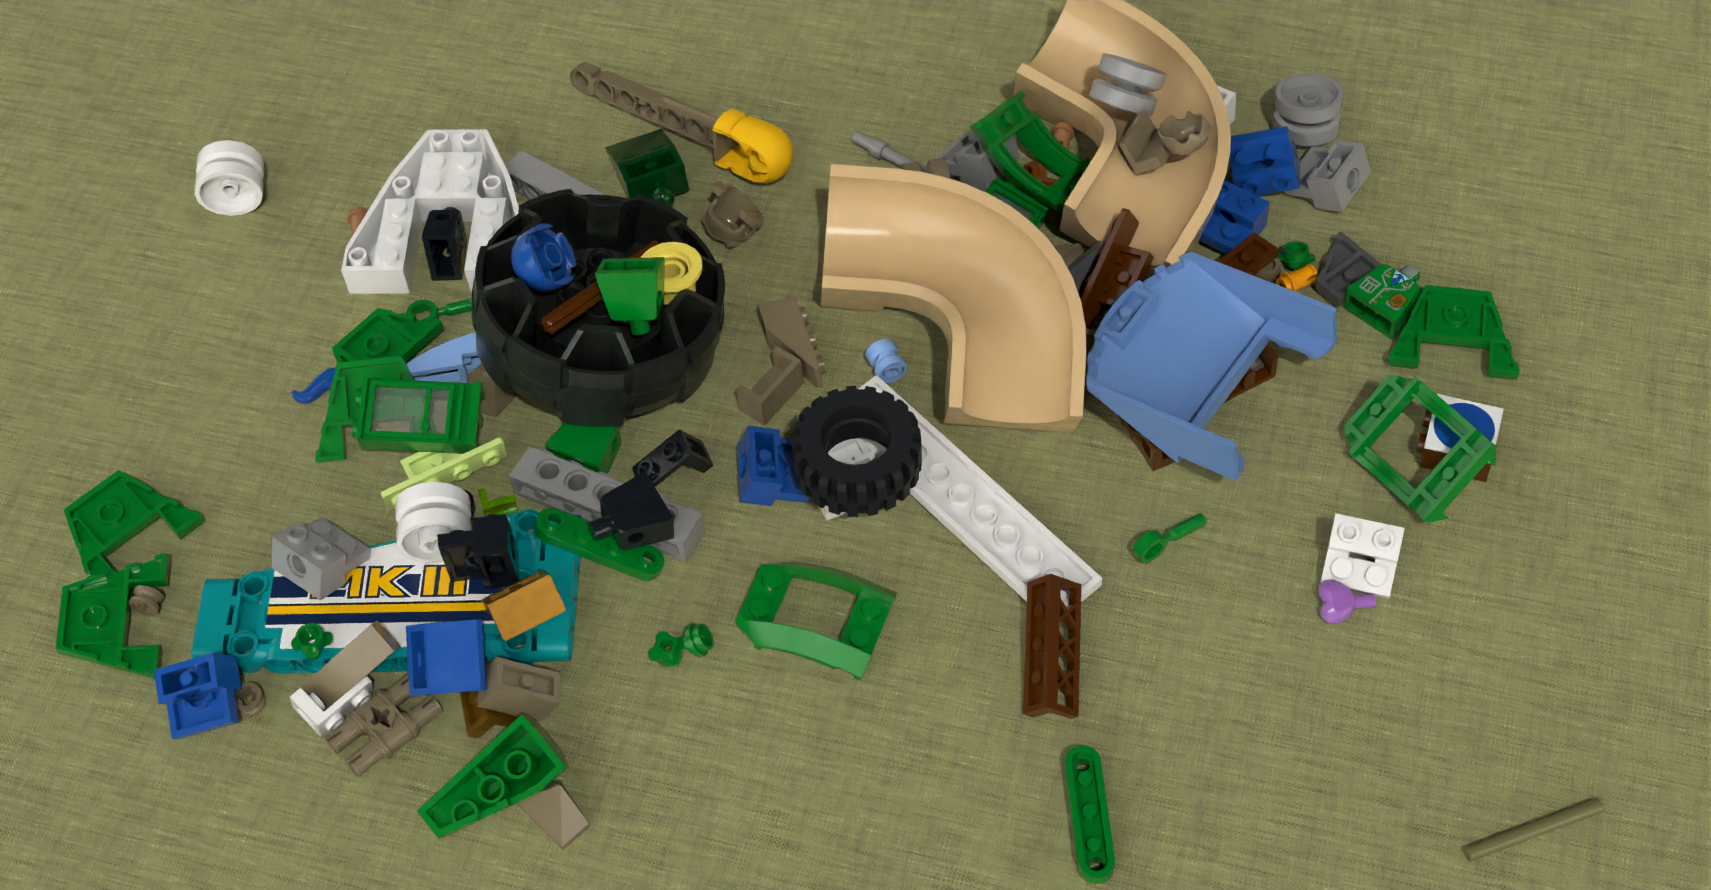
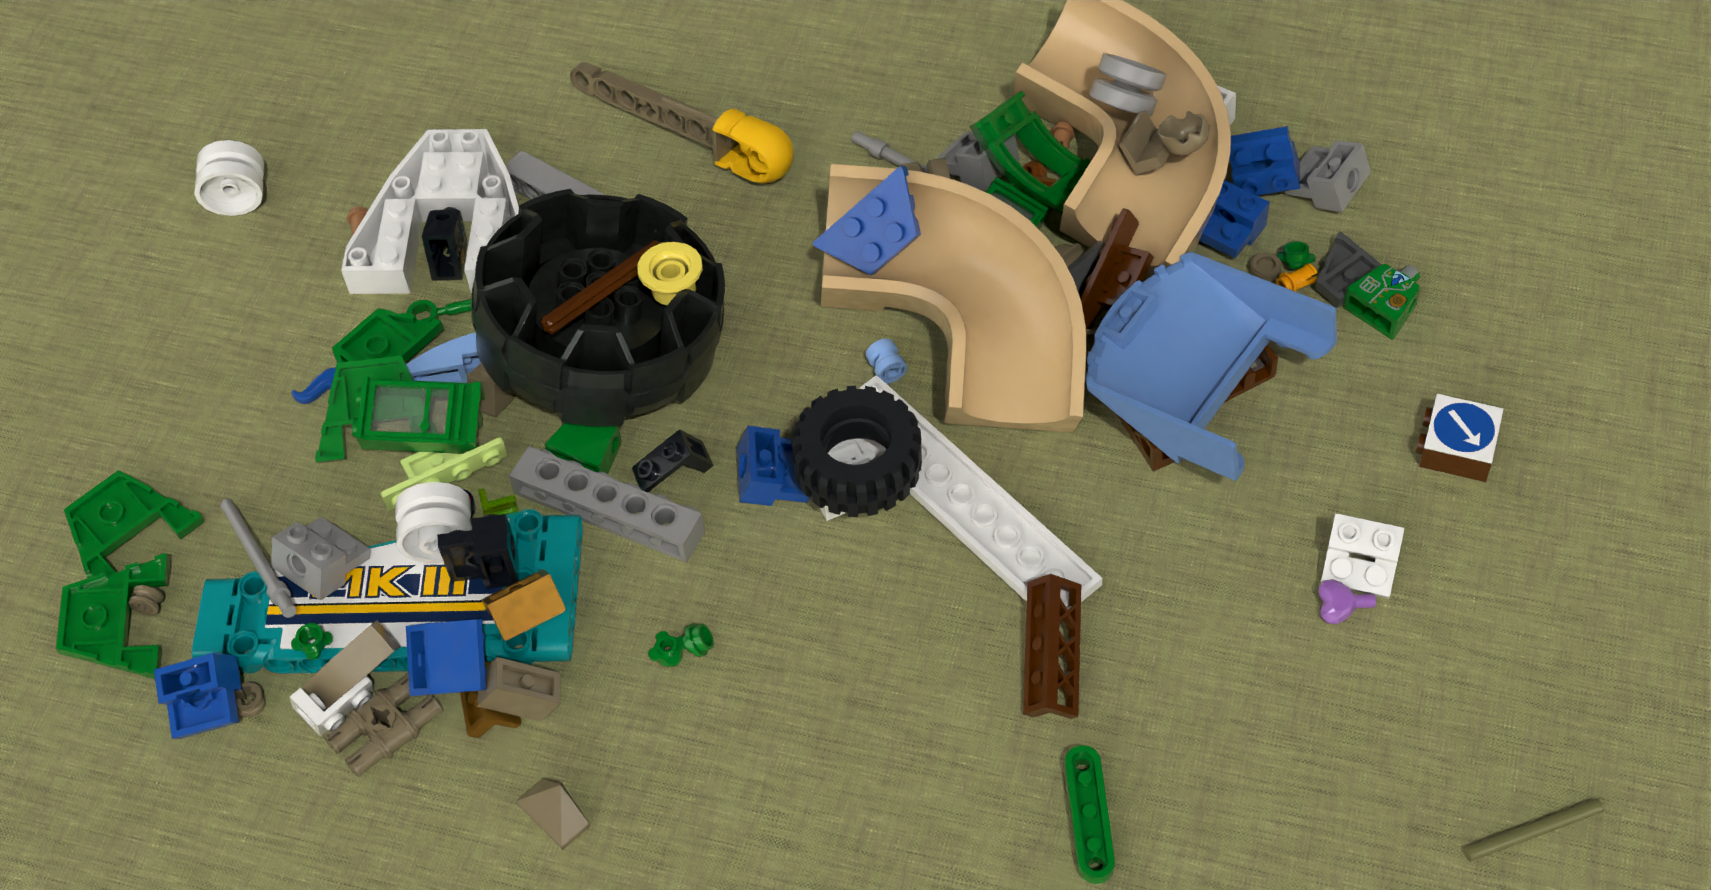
green wedge [417,714,568,838] -> none
blue cylinder [511,224,576,291] -> none
green plate [534,508,665,581] -> none
black torso [588,472,674,551] -> none
green torso [595,257,665,335] -> none
dark green slope [605,129,690,207] -> none
dark tan helmet [702,181,764,248] -> none
green wedge [735,561,897,681] -> none
dark tan panel [736,346,804,426] -> none
dark tan slope [758,295,826,388] -> none
green piece [1132,513,1207,563] -> none
reddish brown plate [1217,233,1279,276] -> none
light grey wheel [1273,73,1344,146] -> none
green wedge [1344,375,1496,523] -> none
green wing [1388,285,1519,379] -> none
none -> light grey bar [220,499,296,618]
none -> wing [812,166,921,275]

